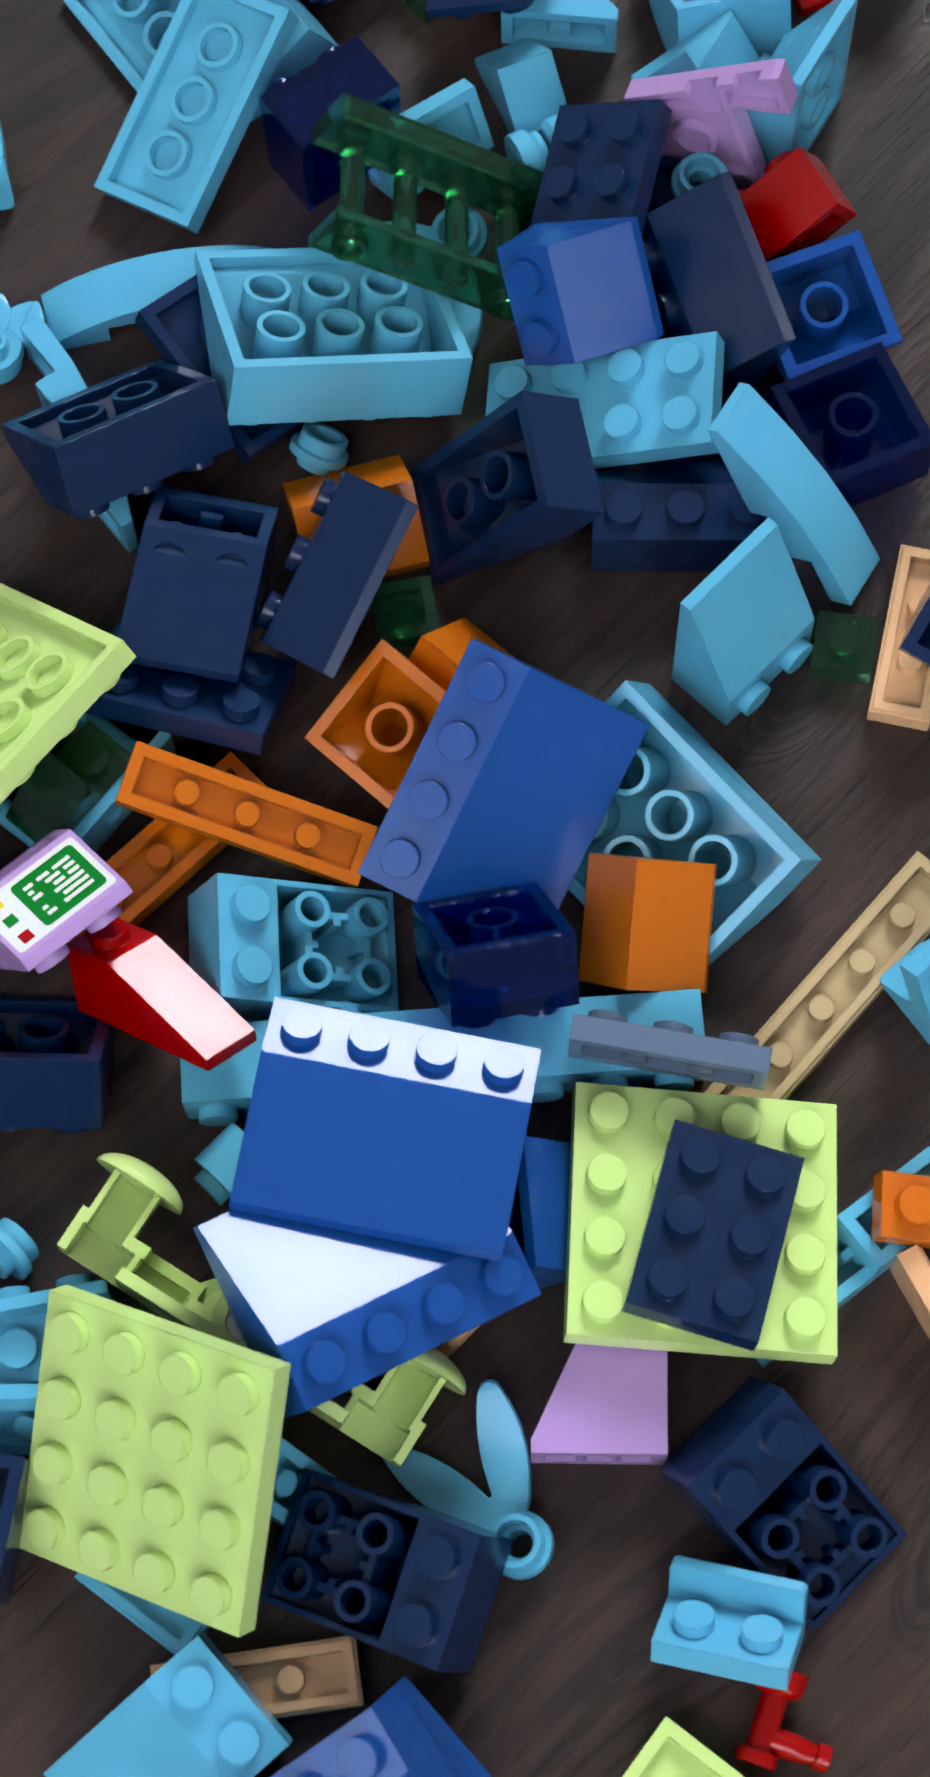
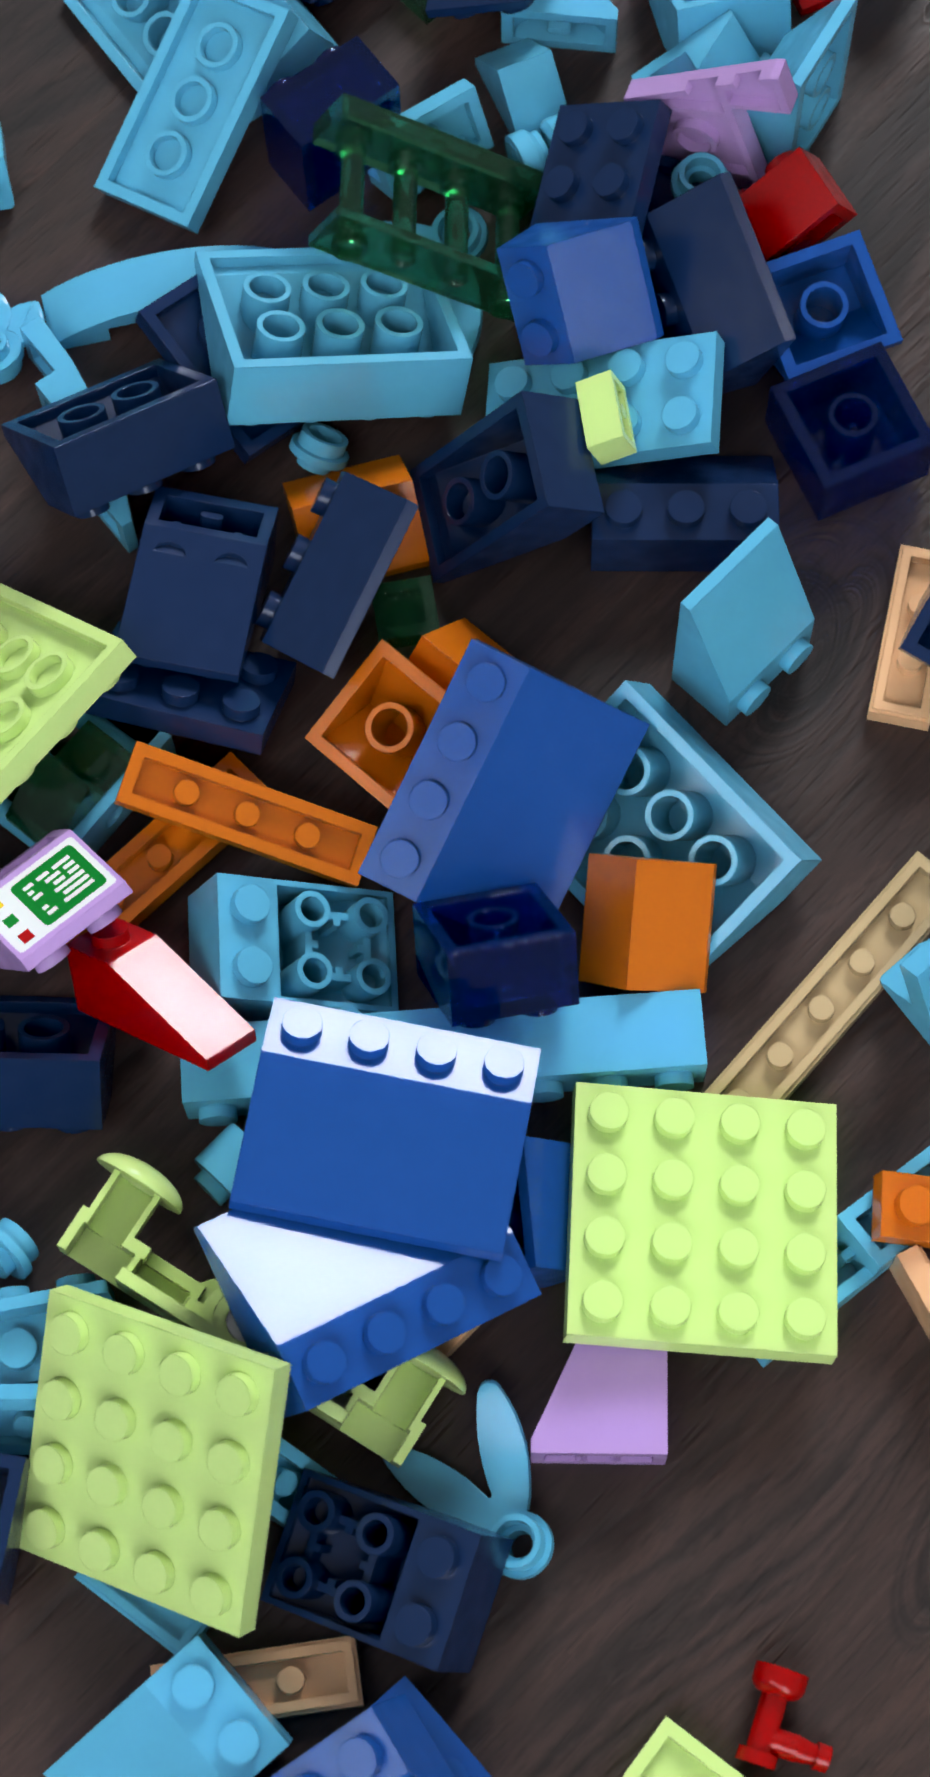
sand blue plate [568,1009,772,1091] -> none
dark blue plate [622,1119,804,1351] -> none
medium azure bracket [650,1555,808,1691] -> none
dark blue slope [658,1376,907,1632] -> none
medium azure slope [708,382,880,606] -> none
clear green plate [808,610,880,685] -> none
none -> yellowish green piece [575,369,637,465]

